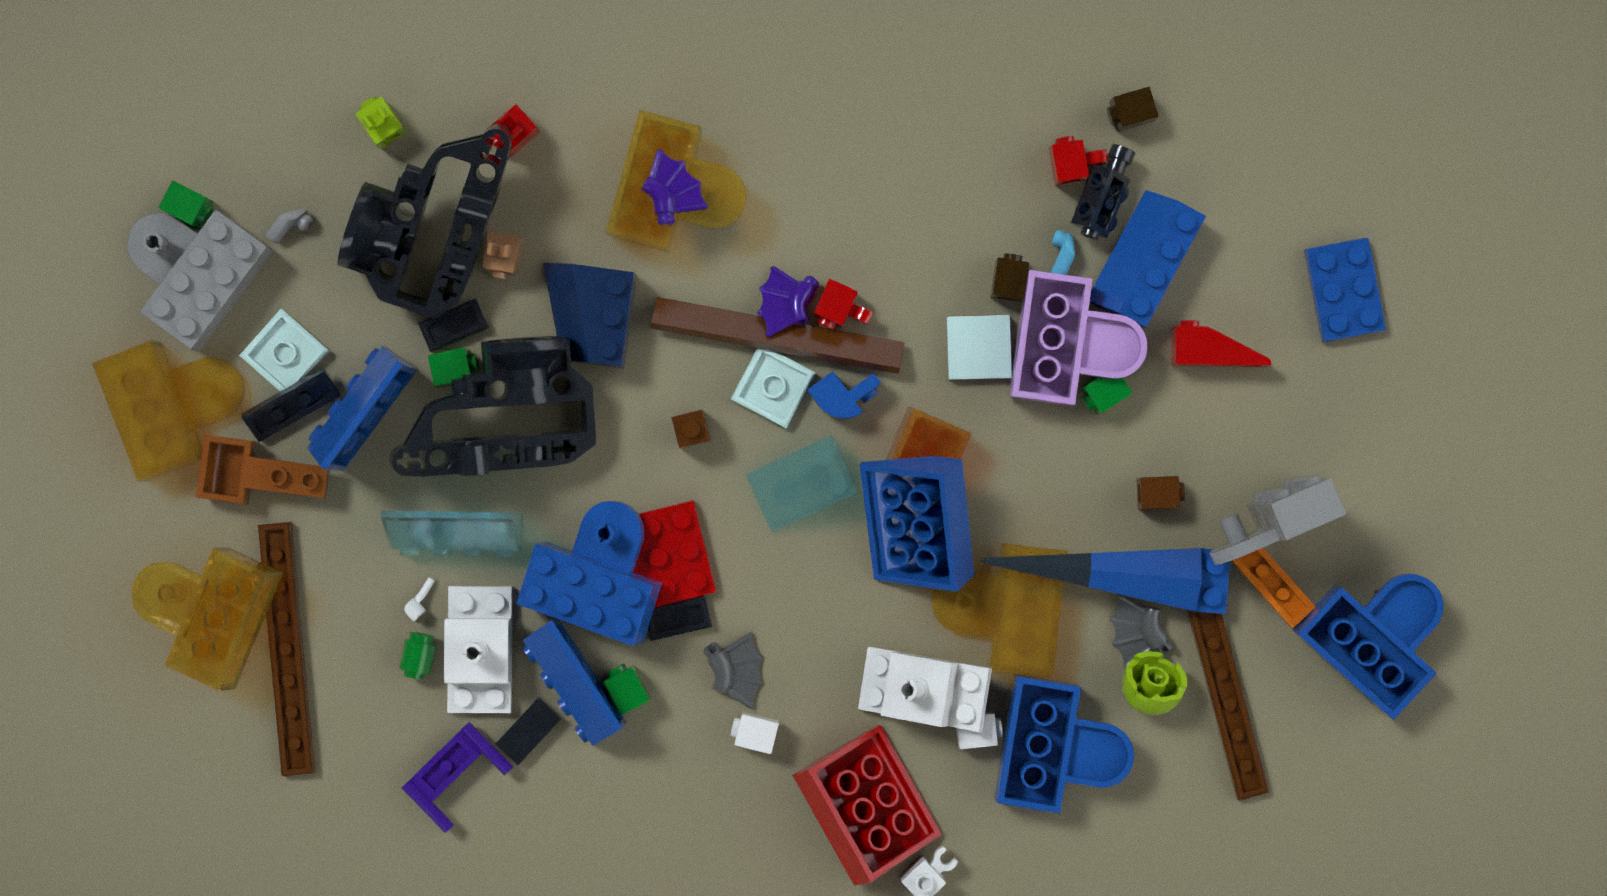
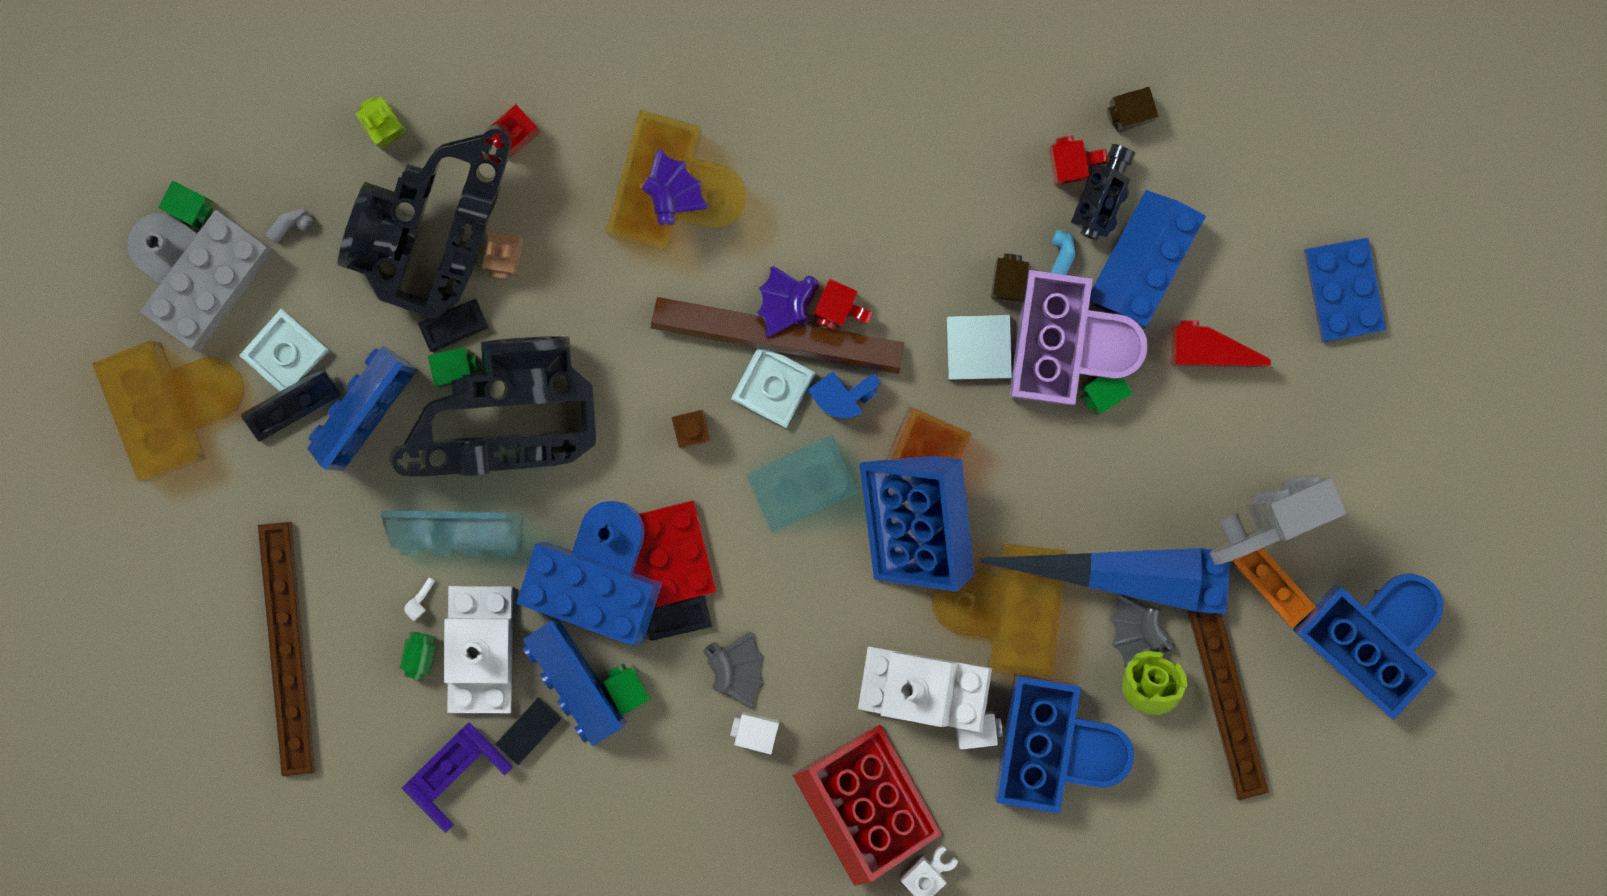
clear yellow brick [132,548,283,691] -> none
dark orange plate [196,435,330,504] -> none
dark blue wedge [543,263,637,369] -> none
reddish brown brick [1136,476,1185,509] -> none

